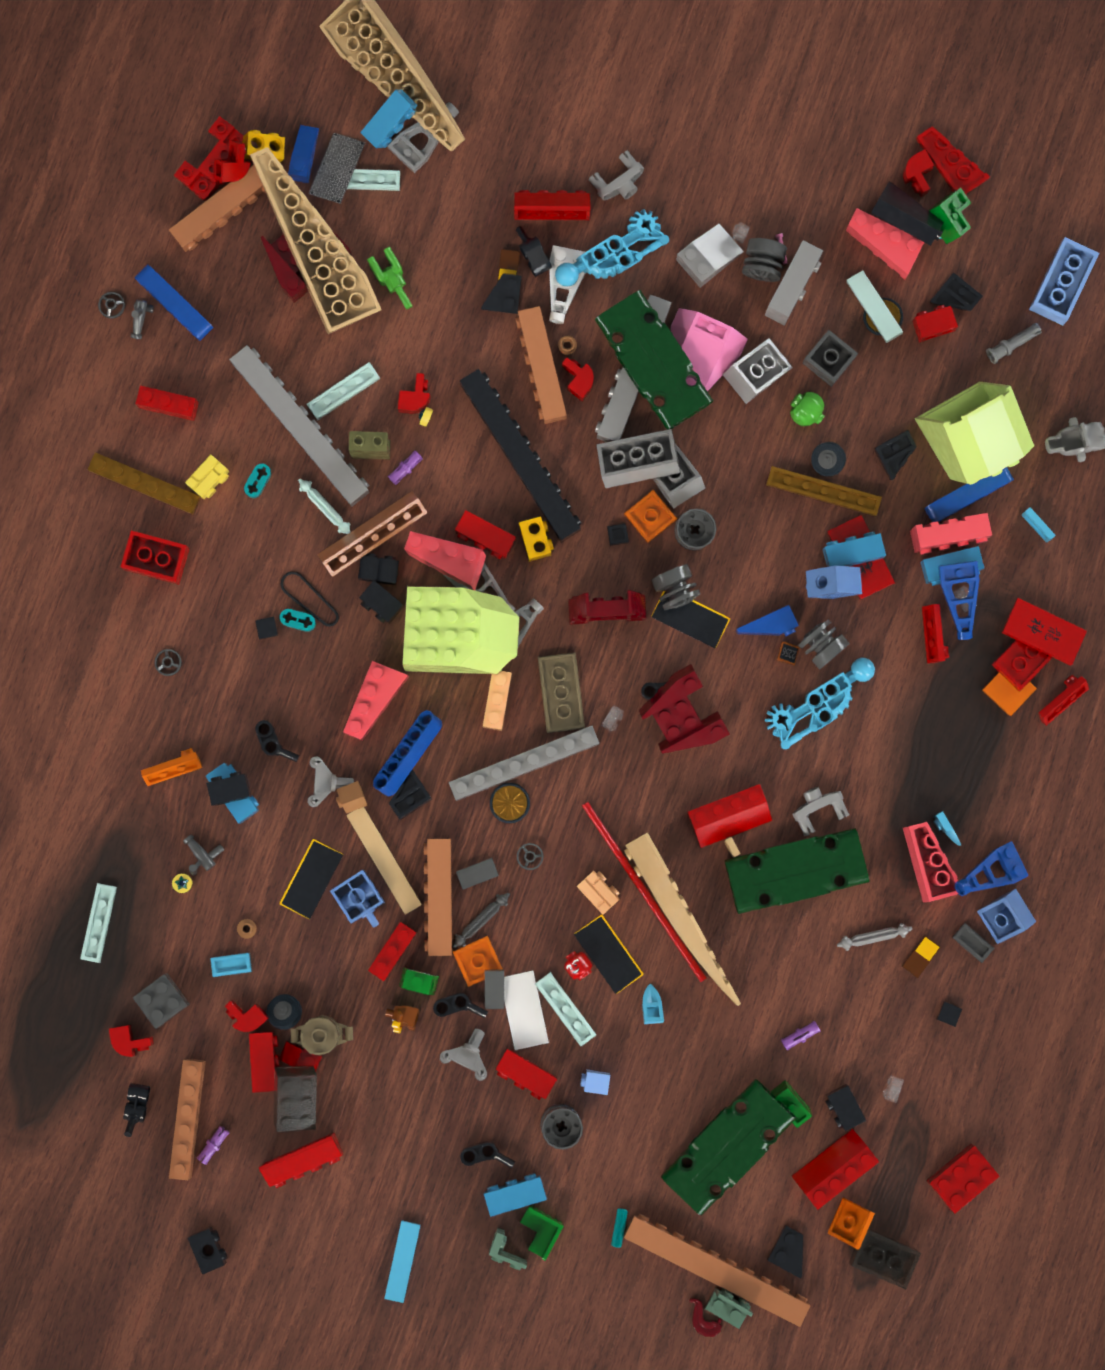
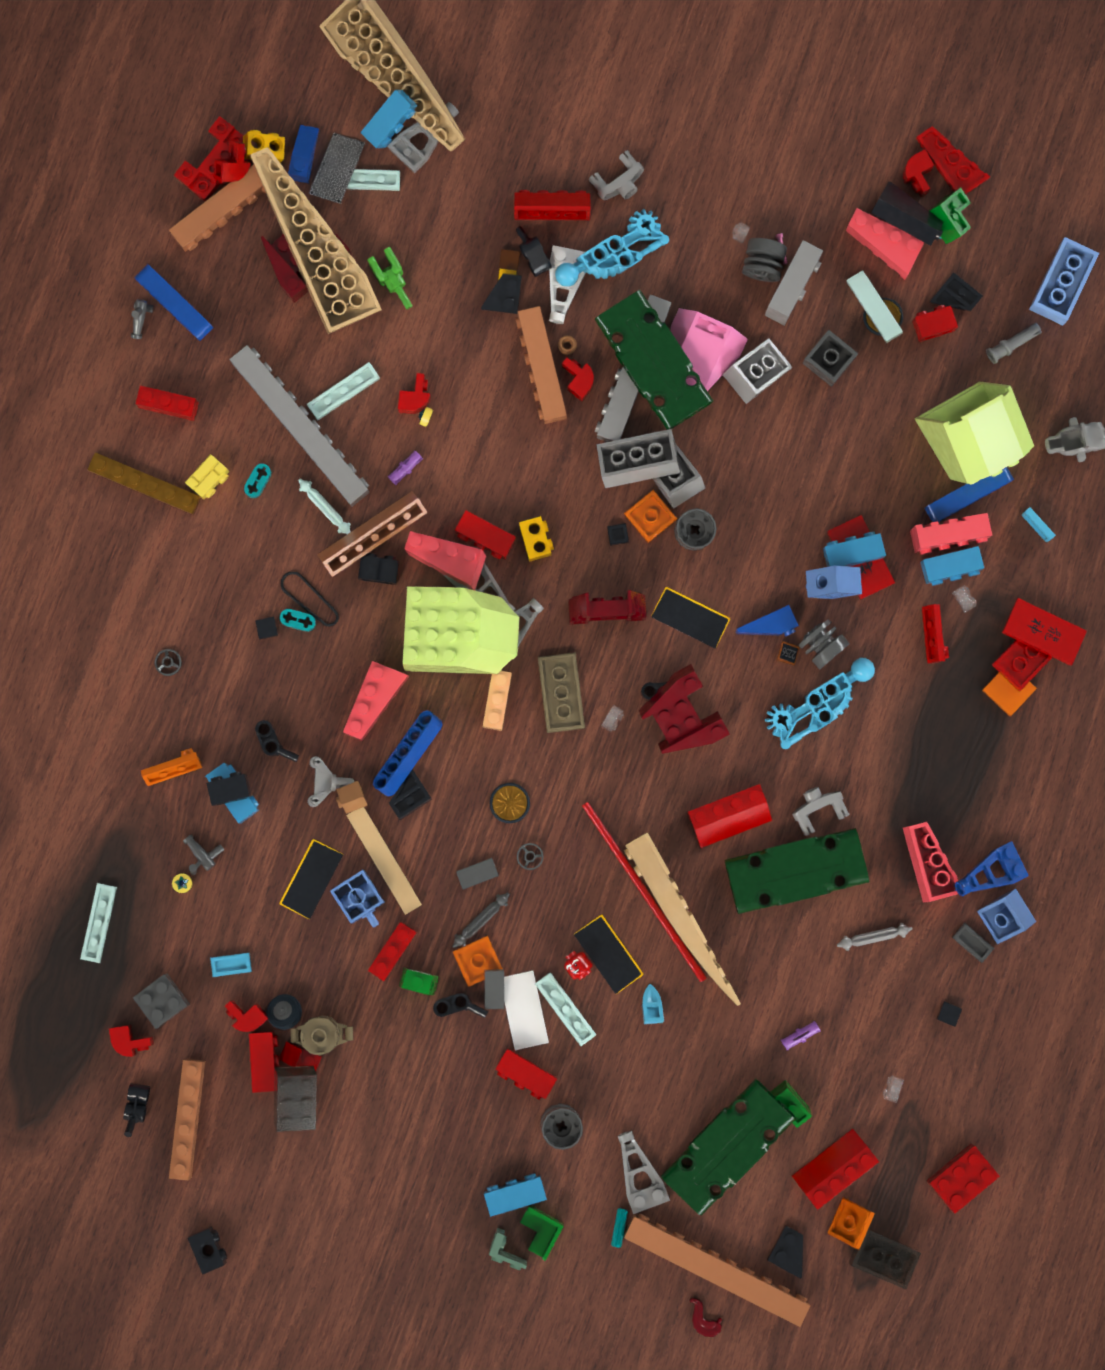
dark grey piece [98,292,125,319] -> none
red brick [120,530,190,585] -> none
medium lavender pin [196,1126,230,1165] -> none
medium nougat plate [237,919,257,939] -> none
red slope [258,1132,343,1188] -> none
olive panel [349,431,391,460] -> none
black brick [359,580,404,624] -> none
medium azure tile [384,1220,421,1303] -> none
dark orange piece [385,1006,419,1033] -> none
nougat brick [424,839,452,956] -> none
light grey axle [440,1029,487,1081] -> none
light grey brick [449,726,599,801] -> none
black brick [460,369,582,543] -> none
black beam [460,1141,516,1168] -> none
light nougat brick [577,871,620,915] -> none
light blue brick [580,1069,610,1095] -> none
dark grey wheel [651,564,701,610] -> none
light grey slope [676,224,744,288] -> none
sand green bracket [705,1287,753,1329] -> none
tan tile [724,837,741,857] -> none
pearl gold plate [766,466,882,516] -> none
bright green plant [790,392,825,426] -> none
black wheel [811,442,846,476] -> none
black brick [825,1084,866,1131] -> none
black wing [874,430,917,480] -> none
reddish brown tile [902,935,941,978] -> none
medium azure plate [933,812,961,846] -> none
blue plate [938,560,980,640] -> none
red hinge [1038,675,1089,726] -> none
none -> light grey plate [617,1130,670,1214]

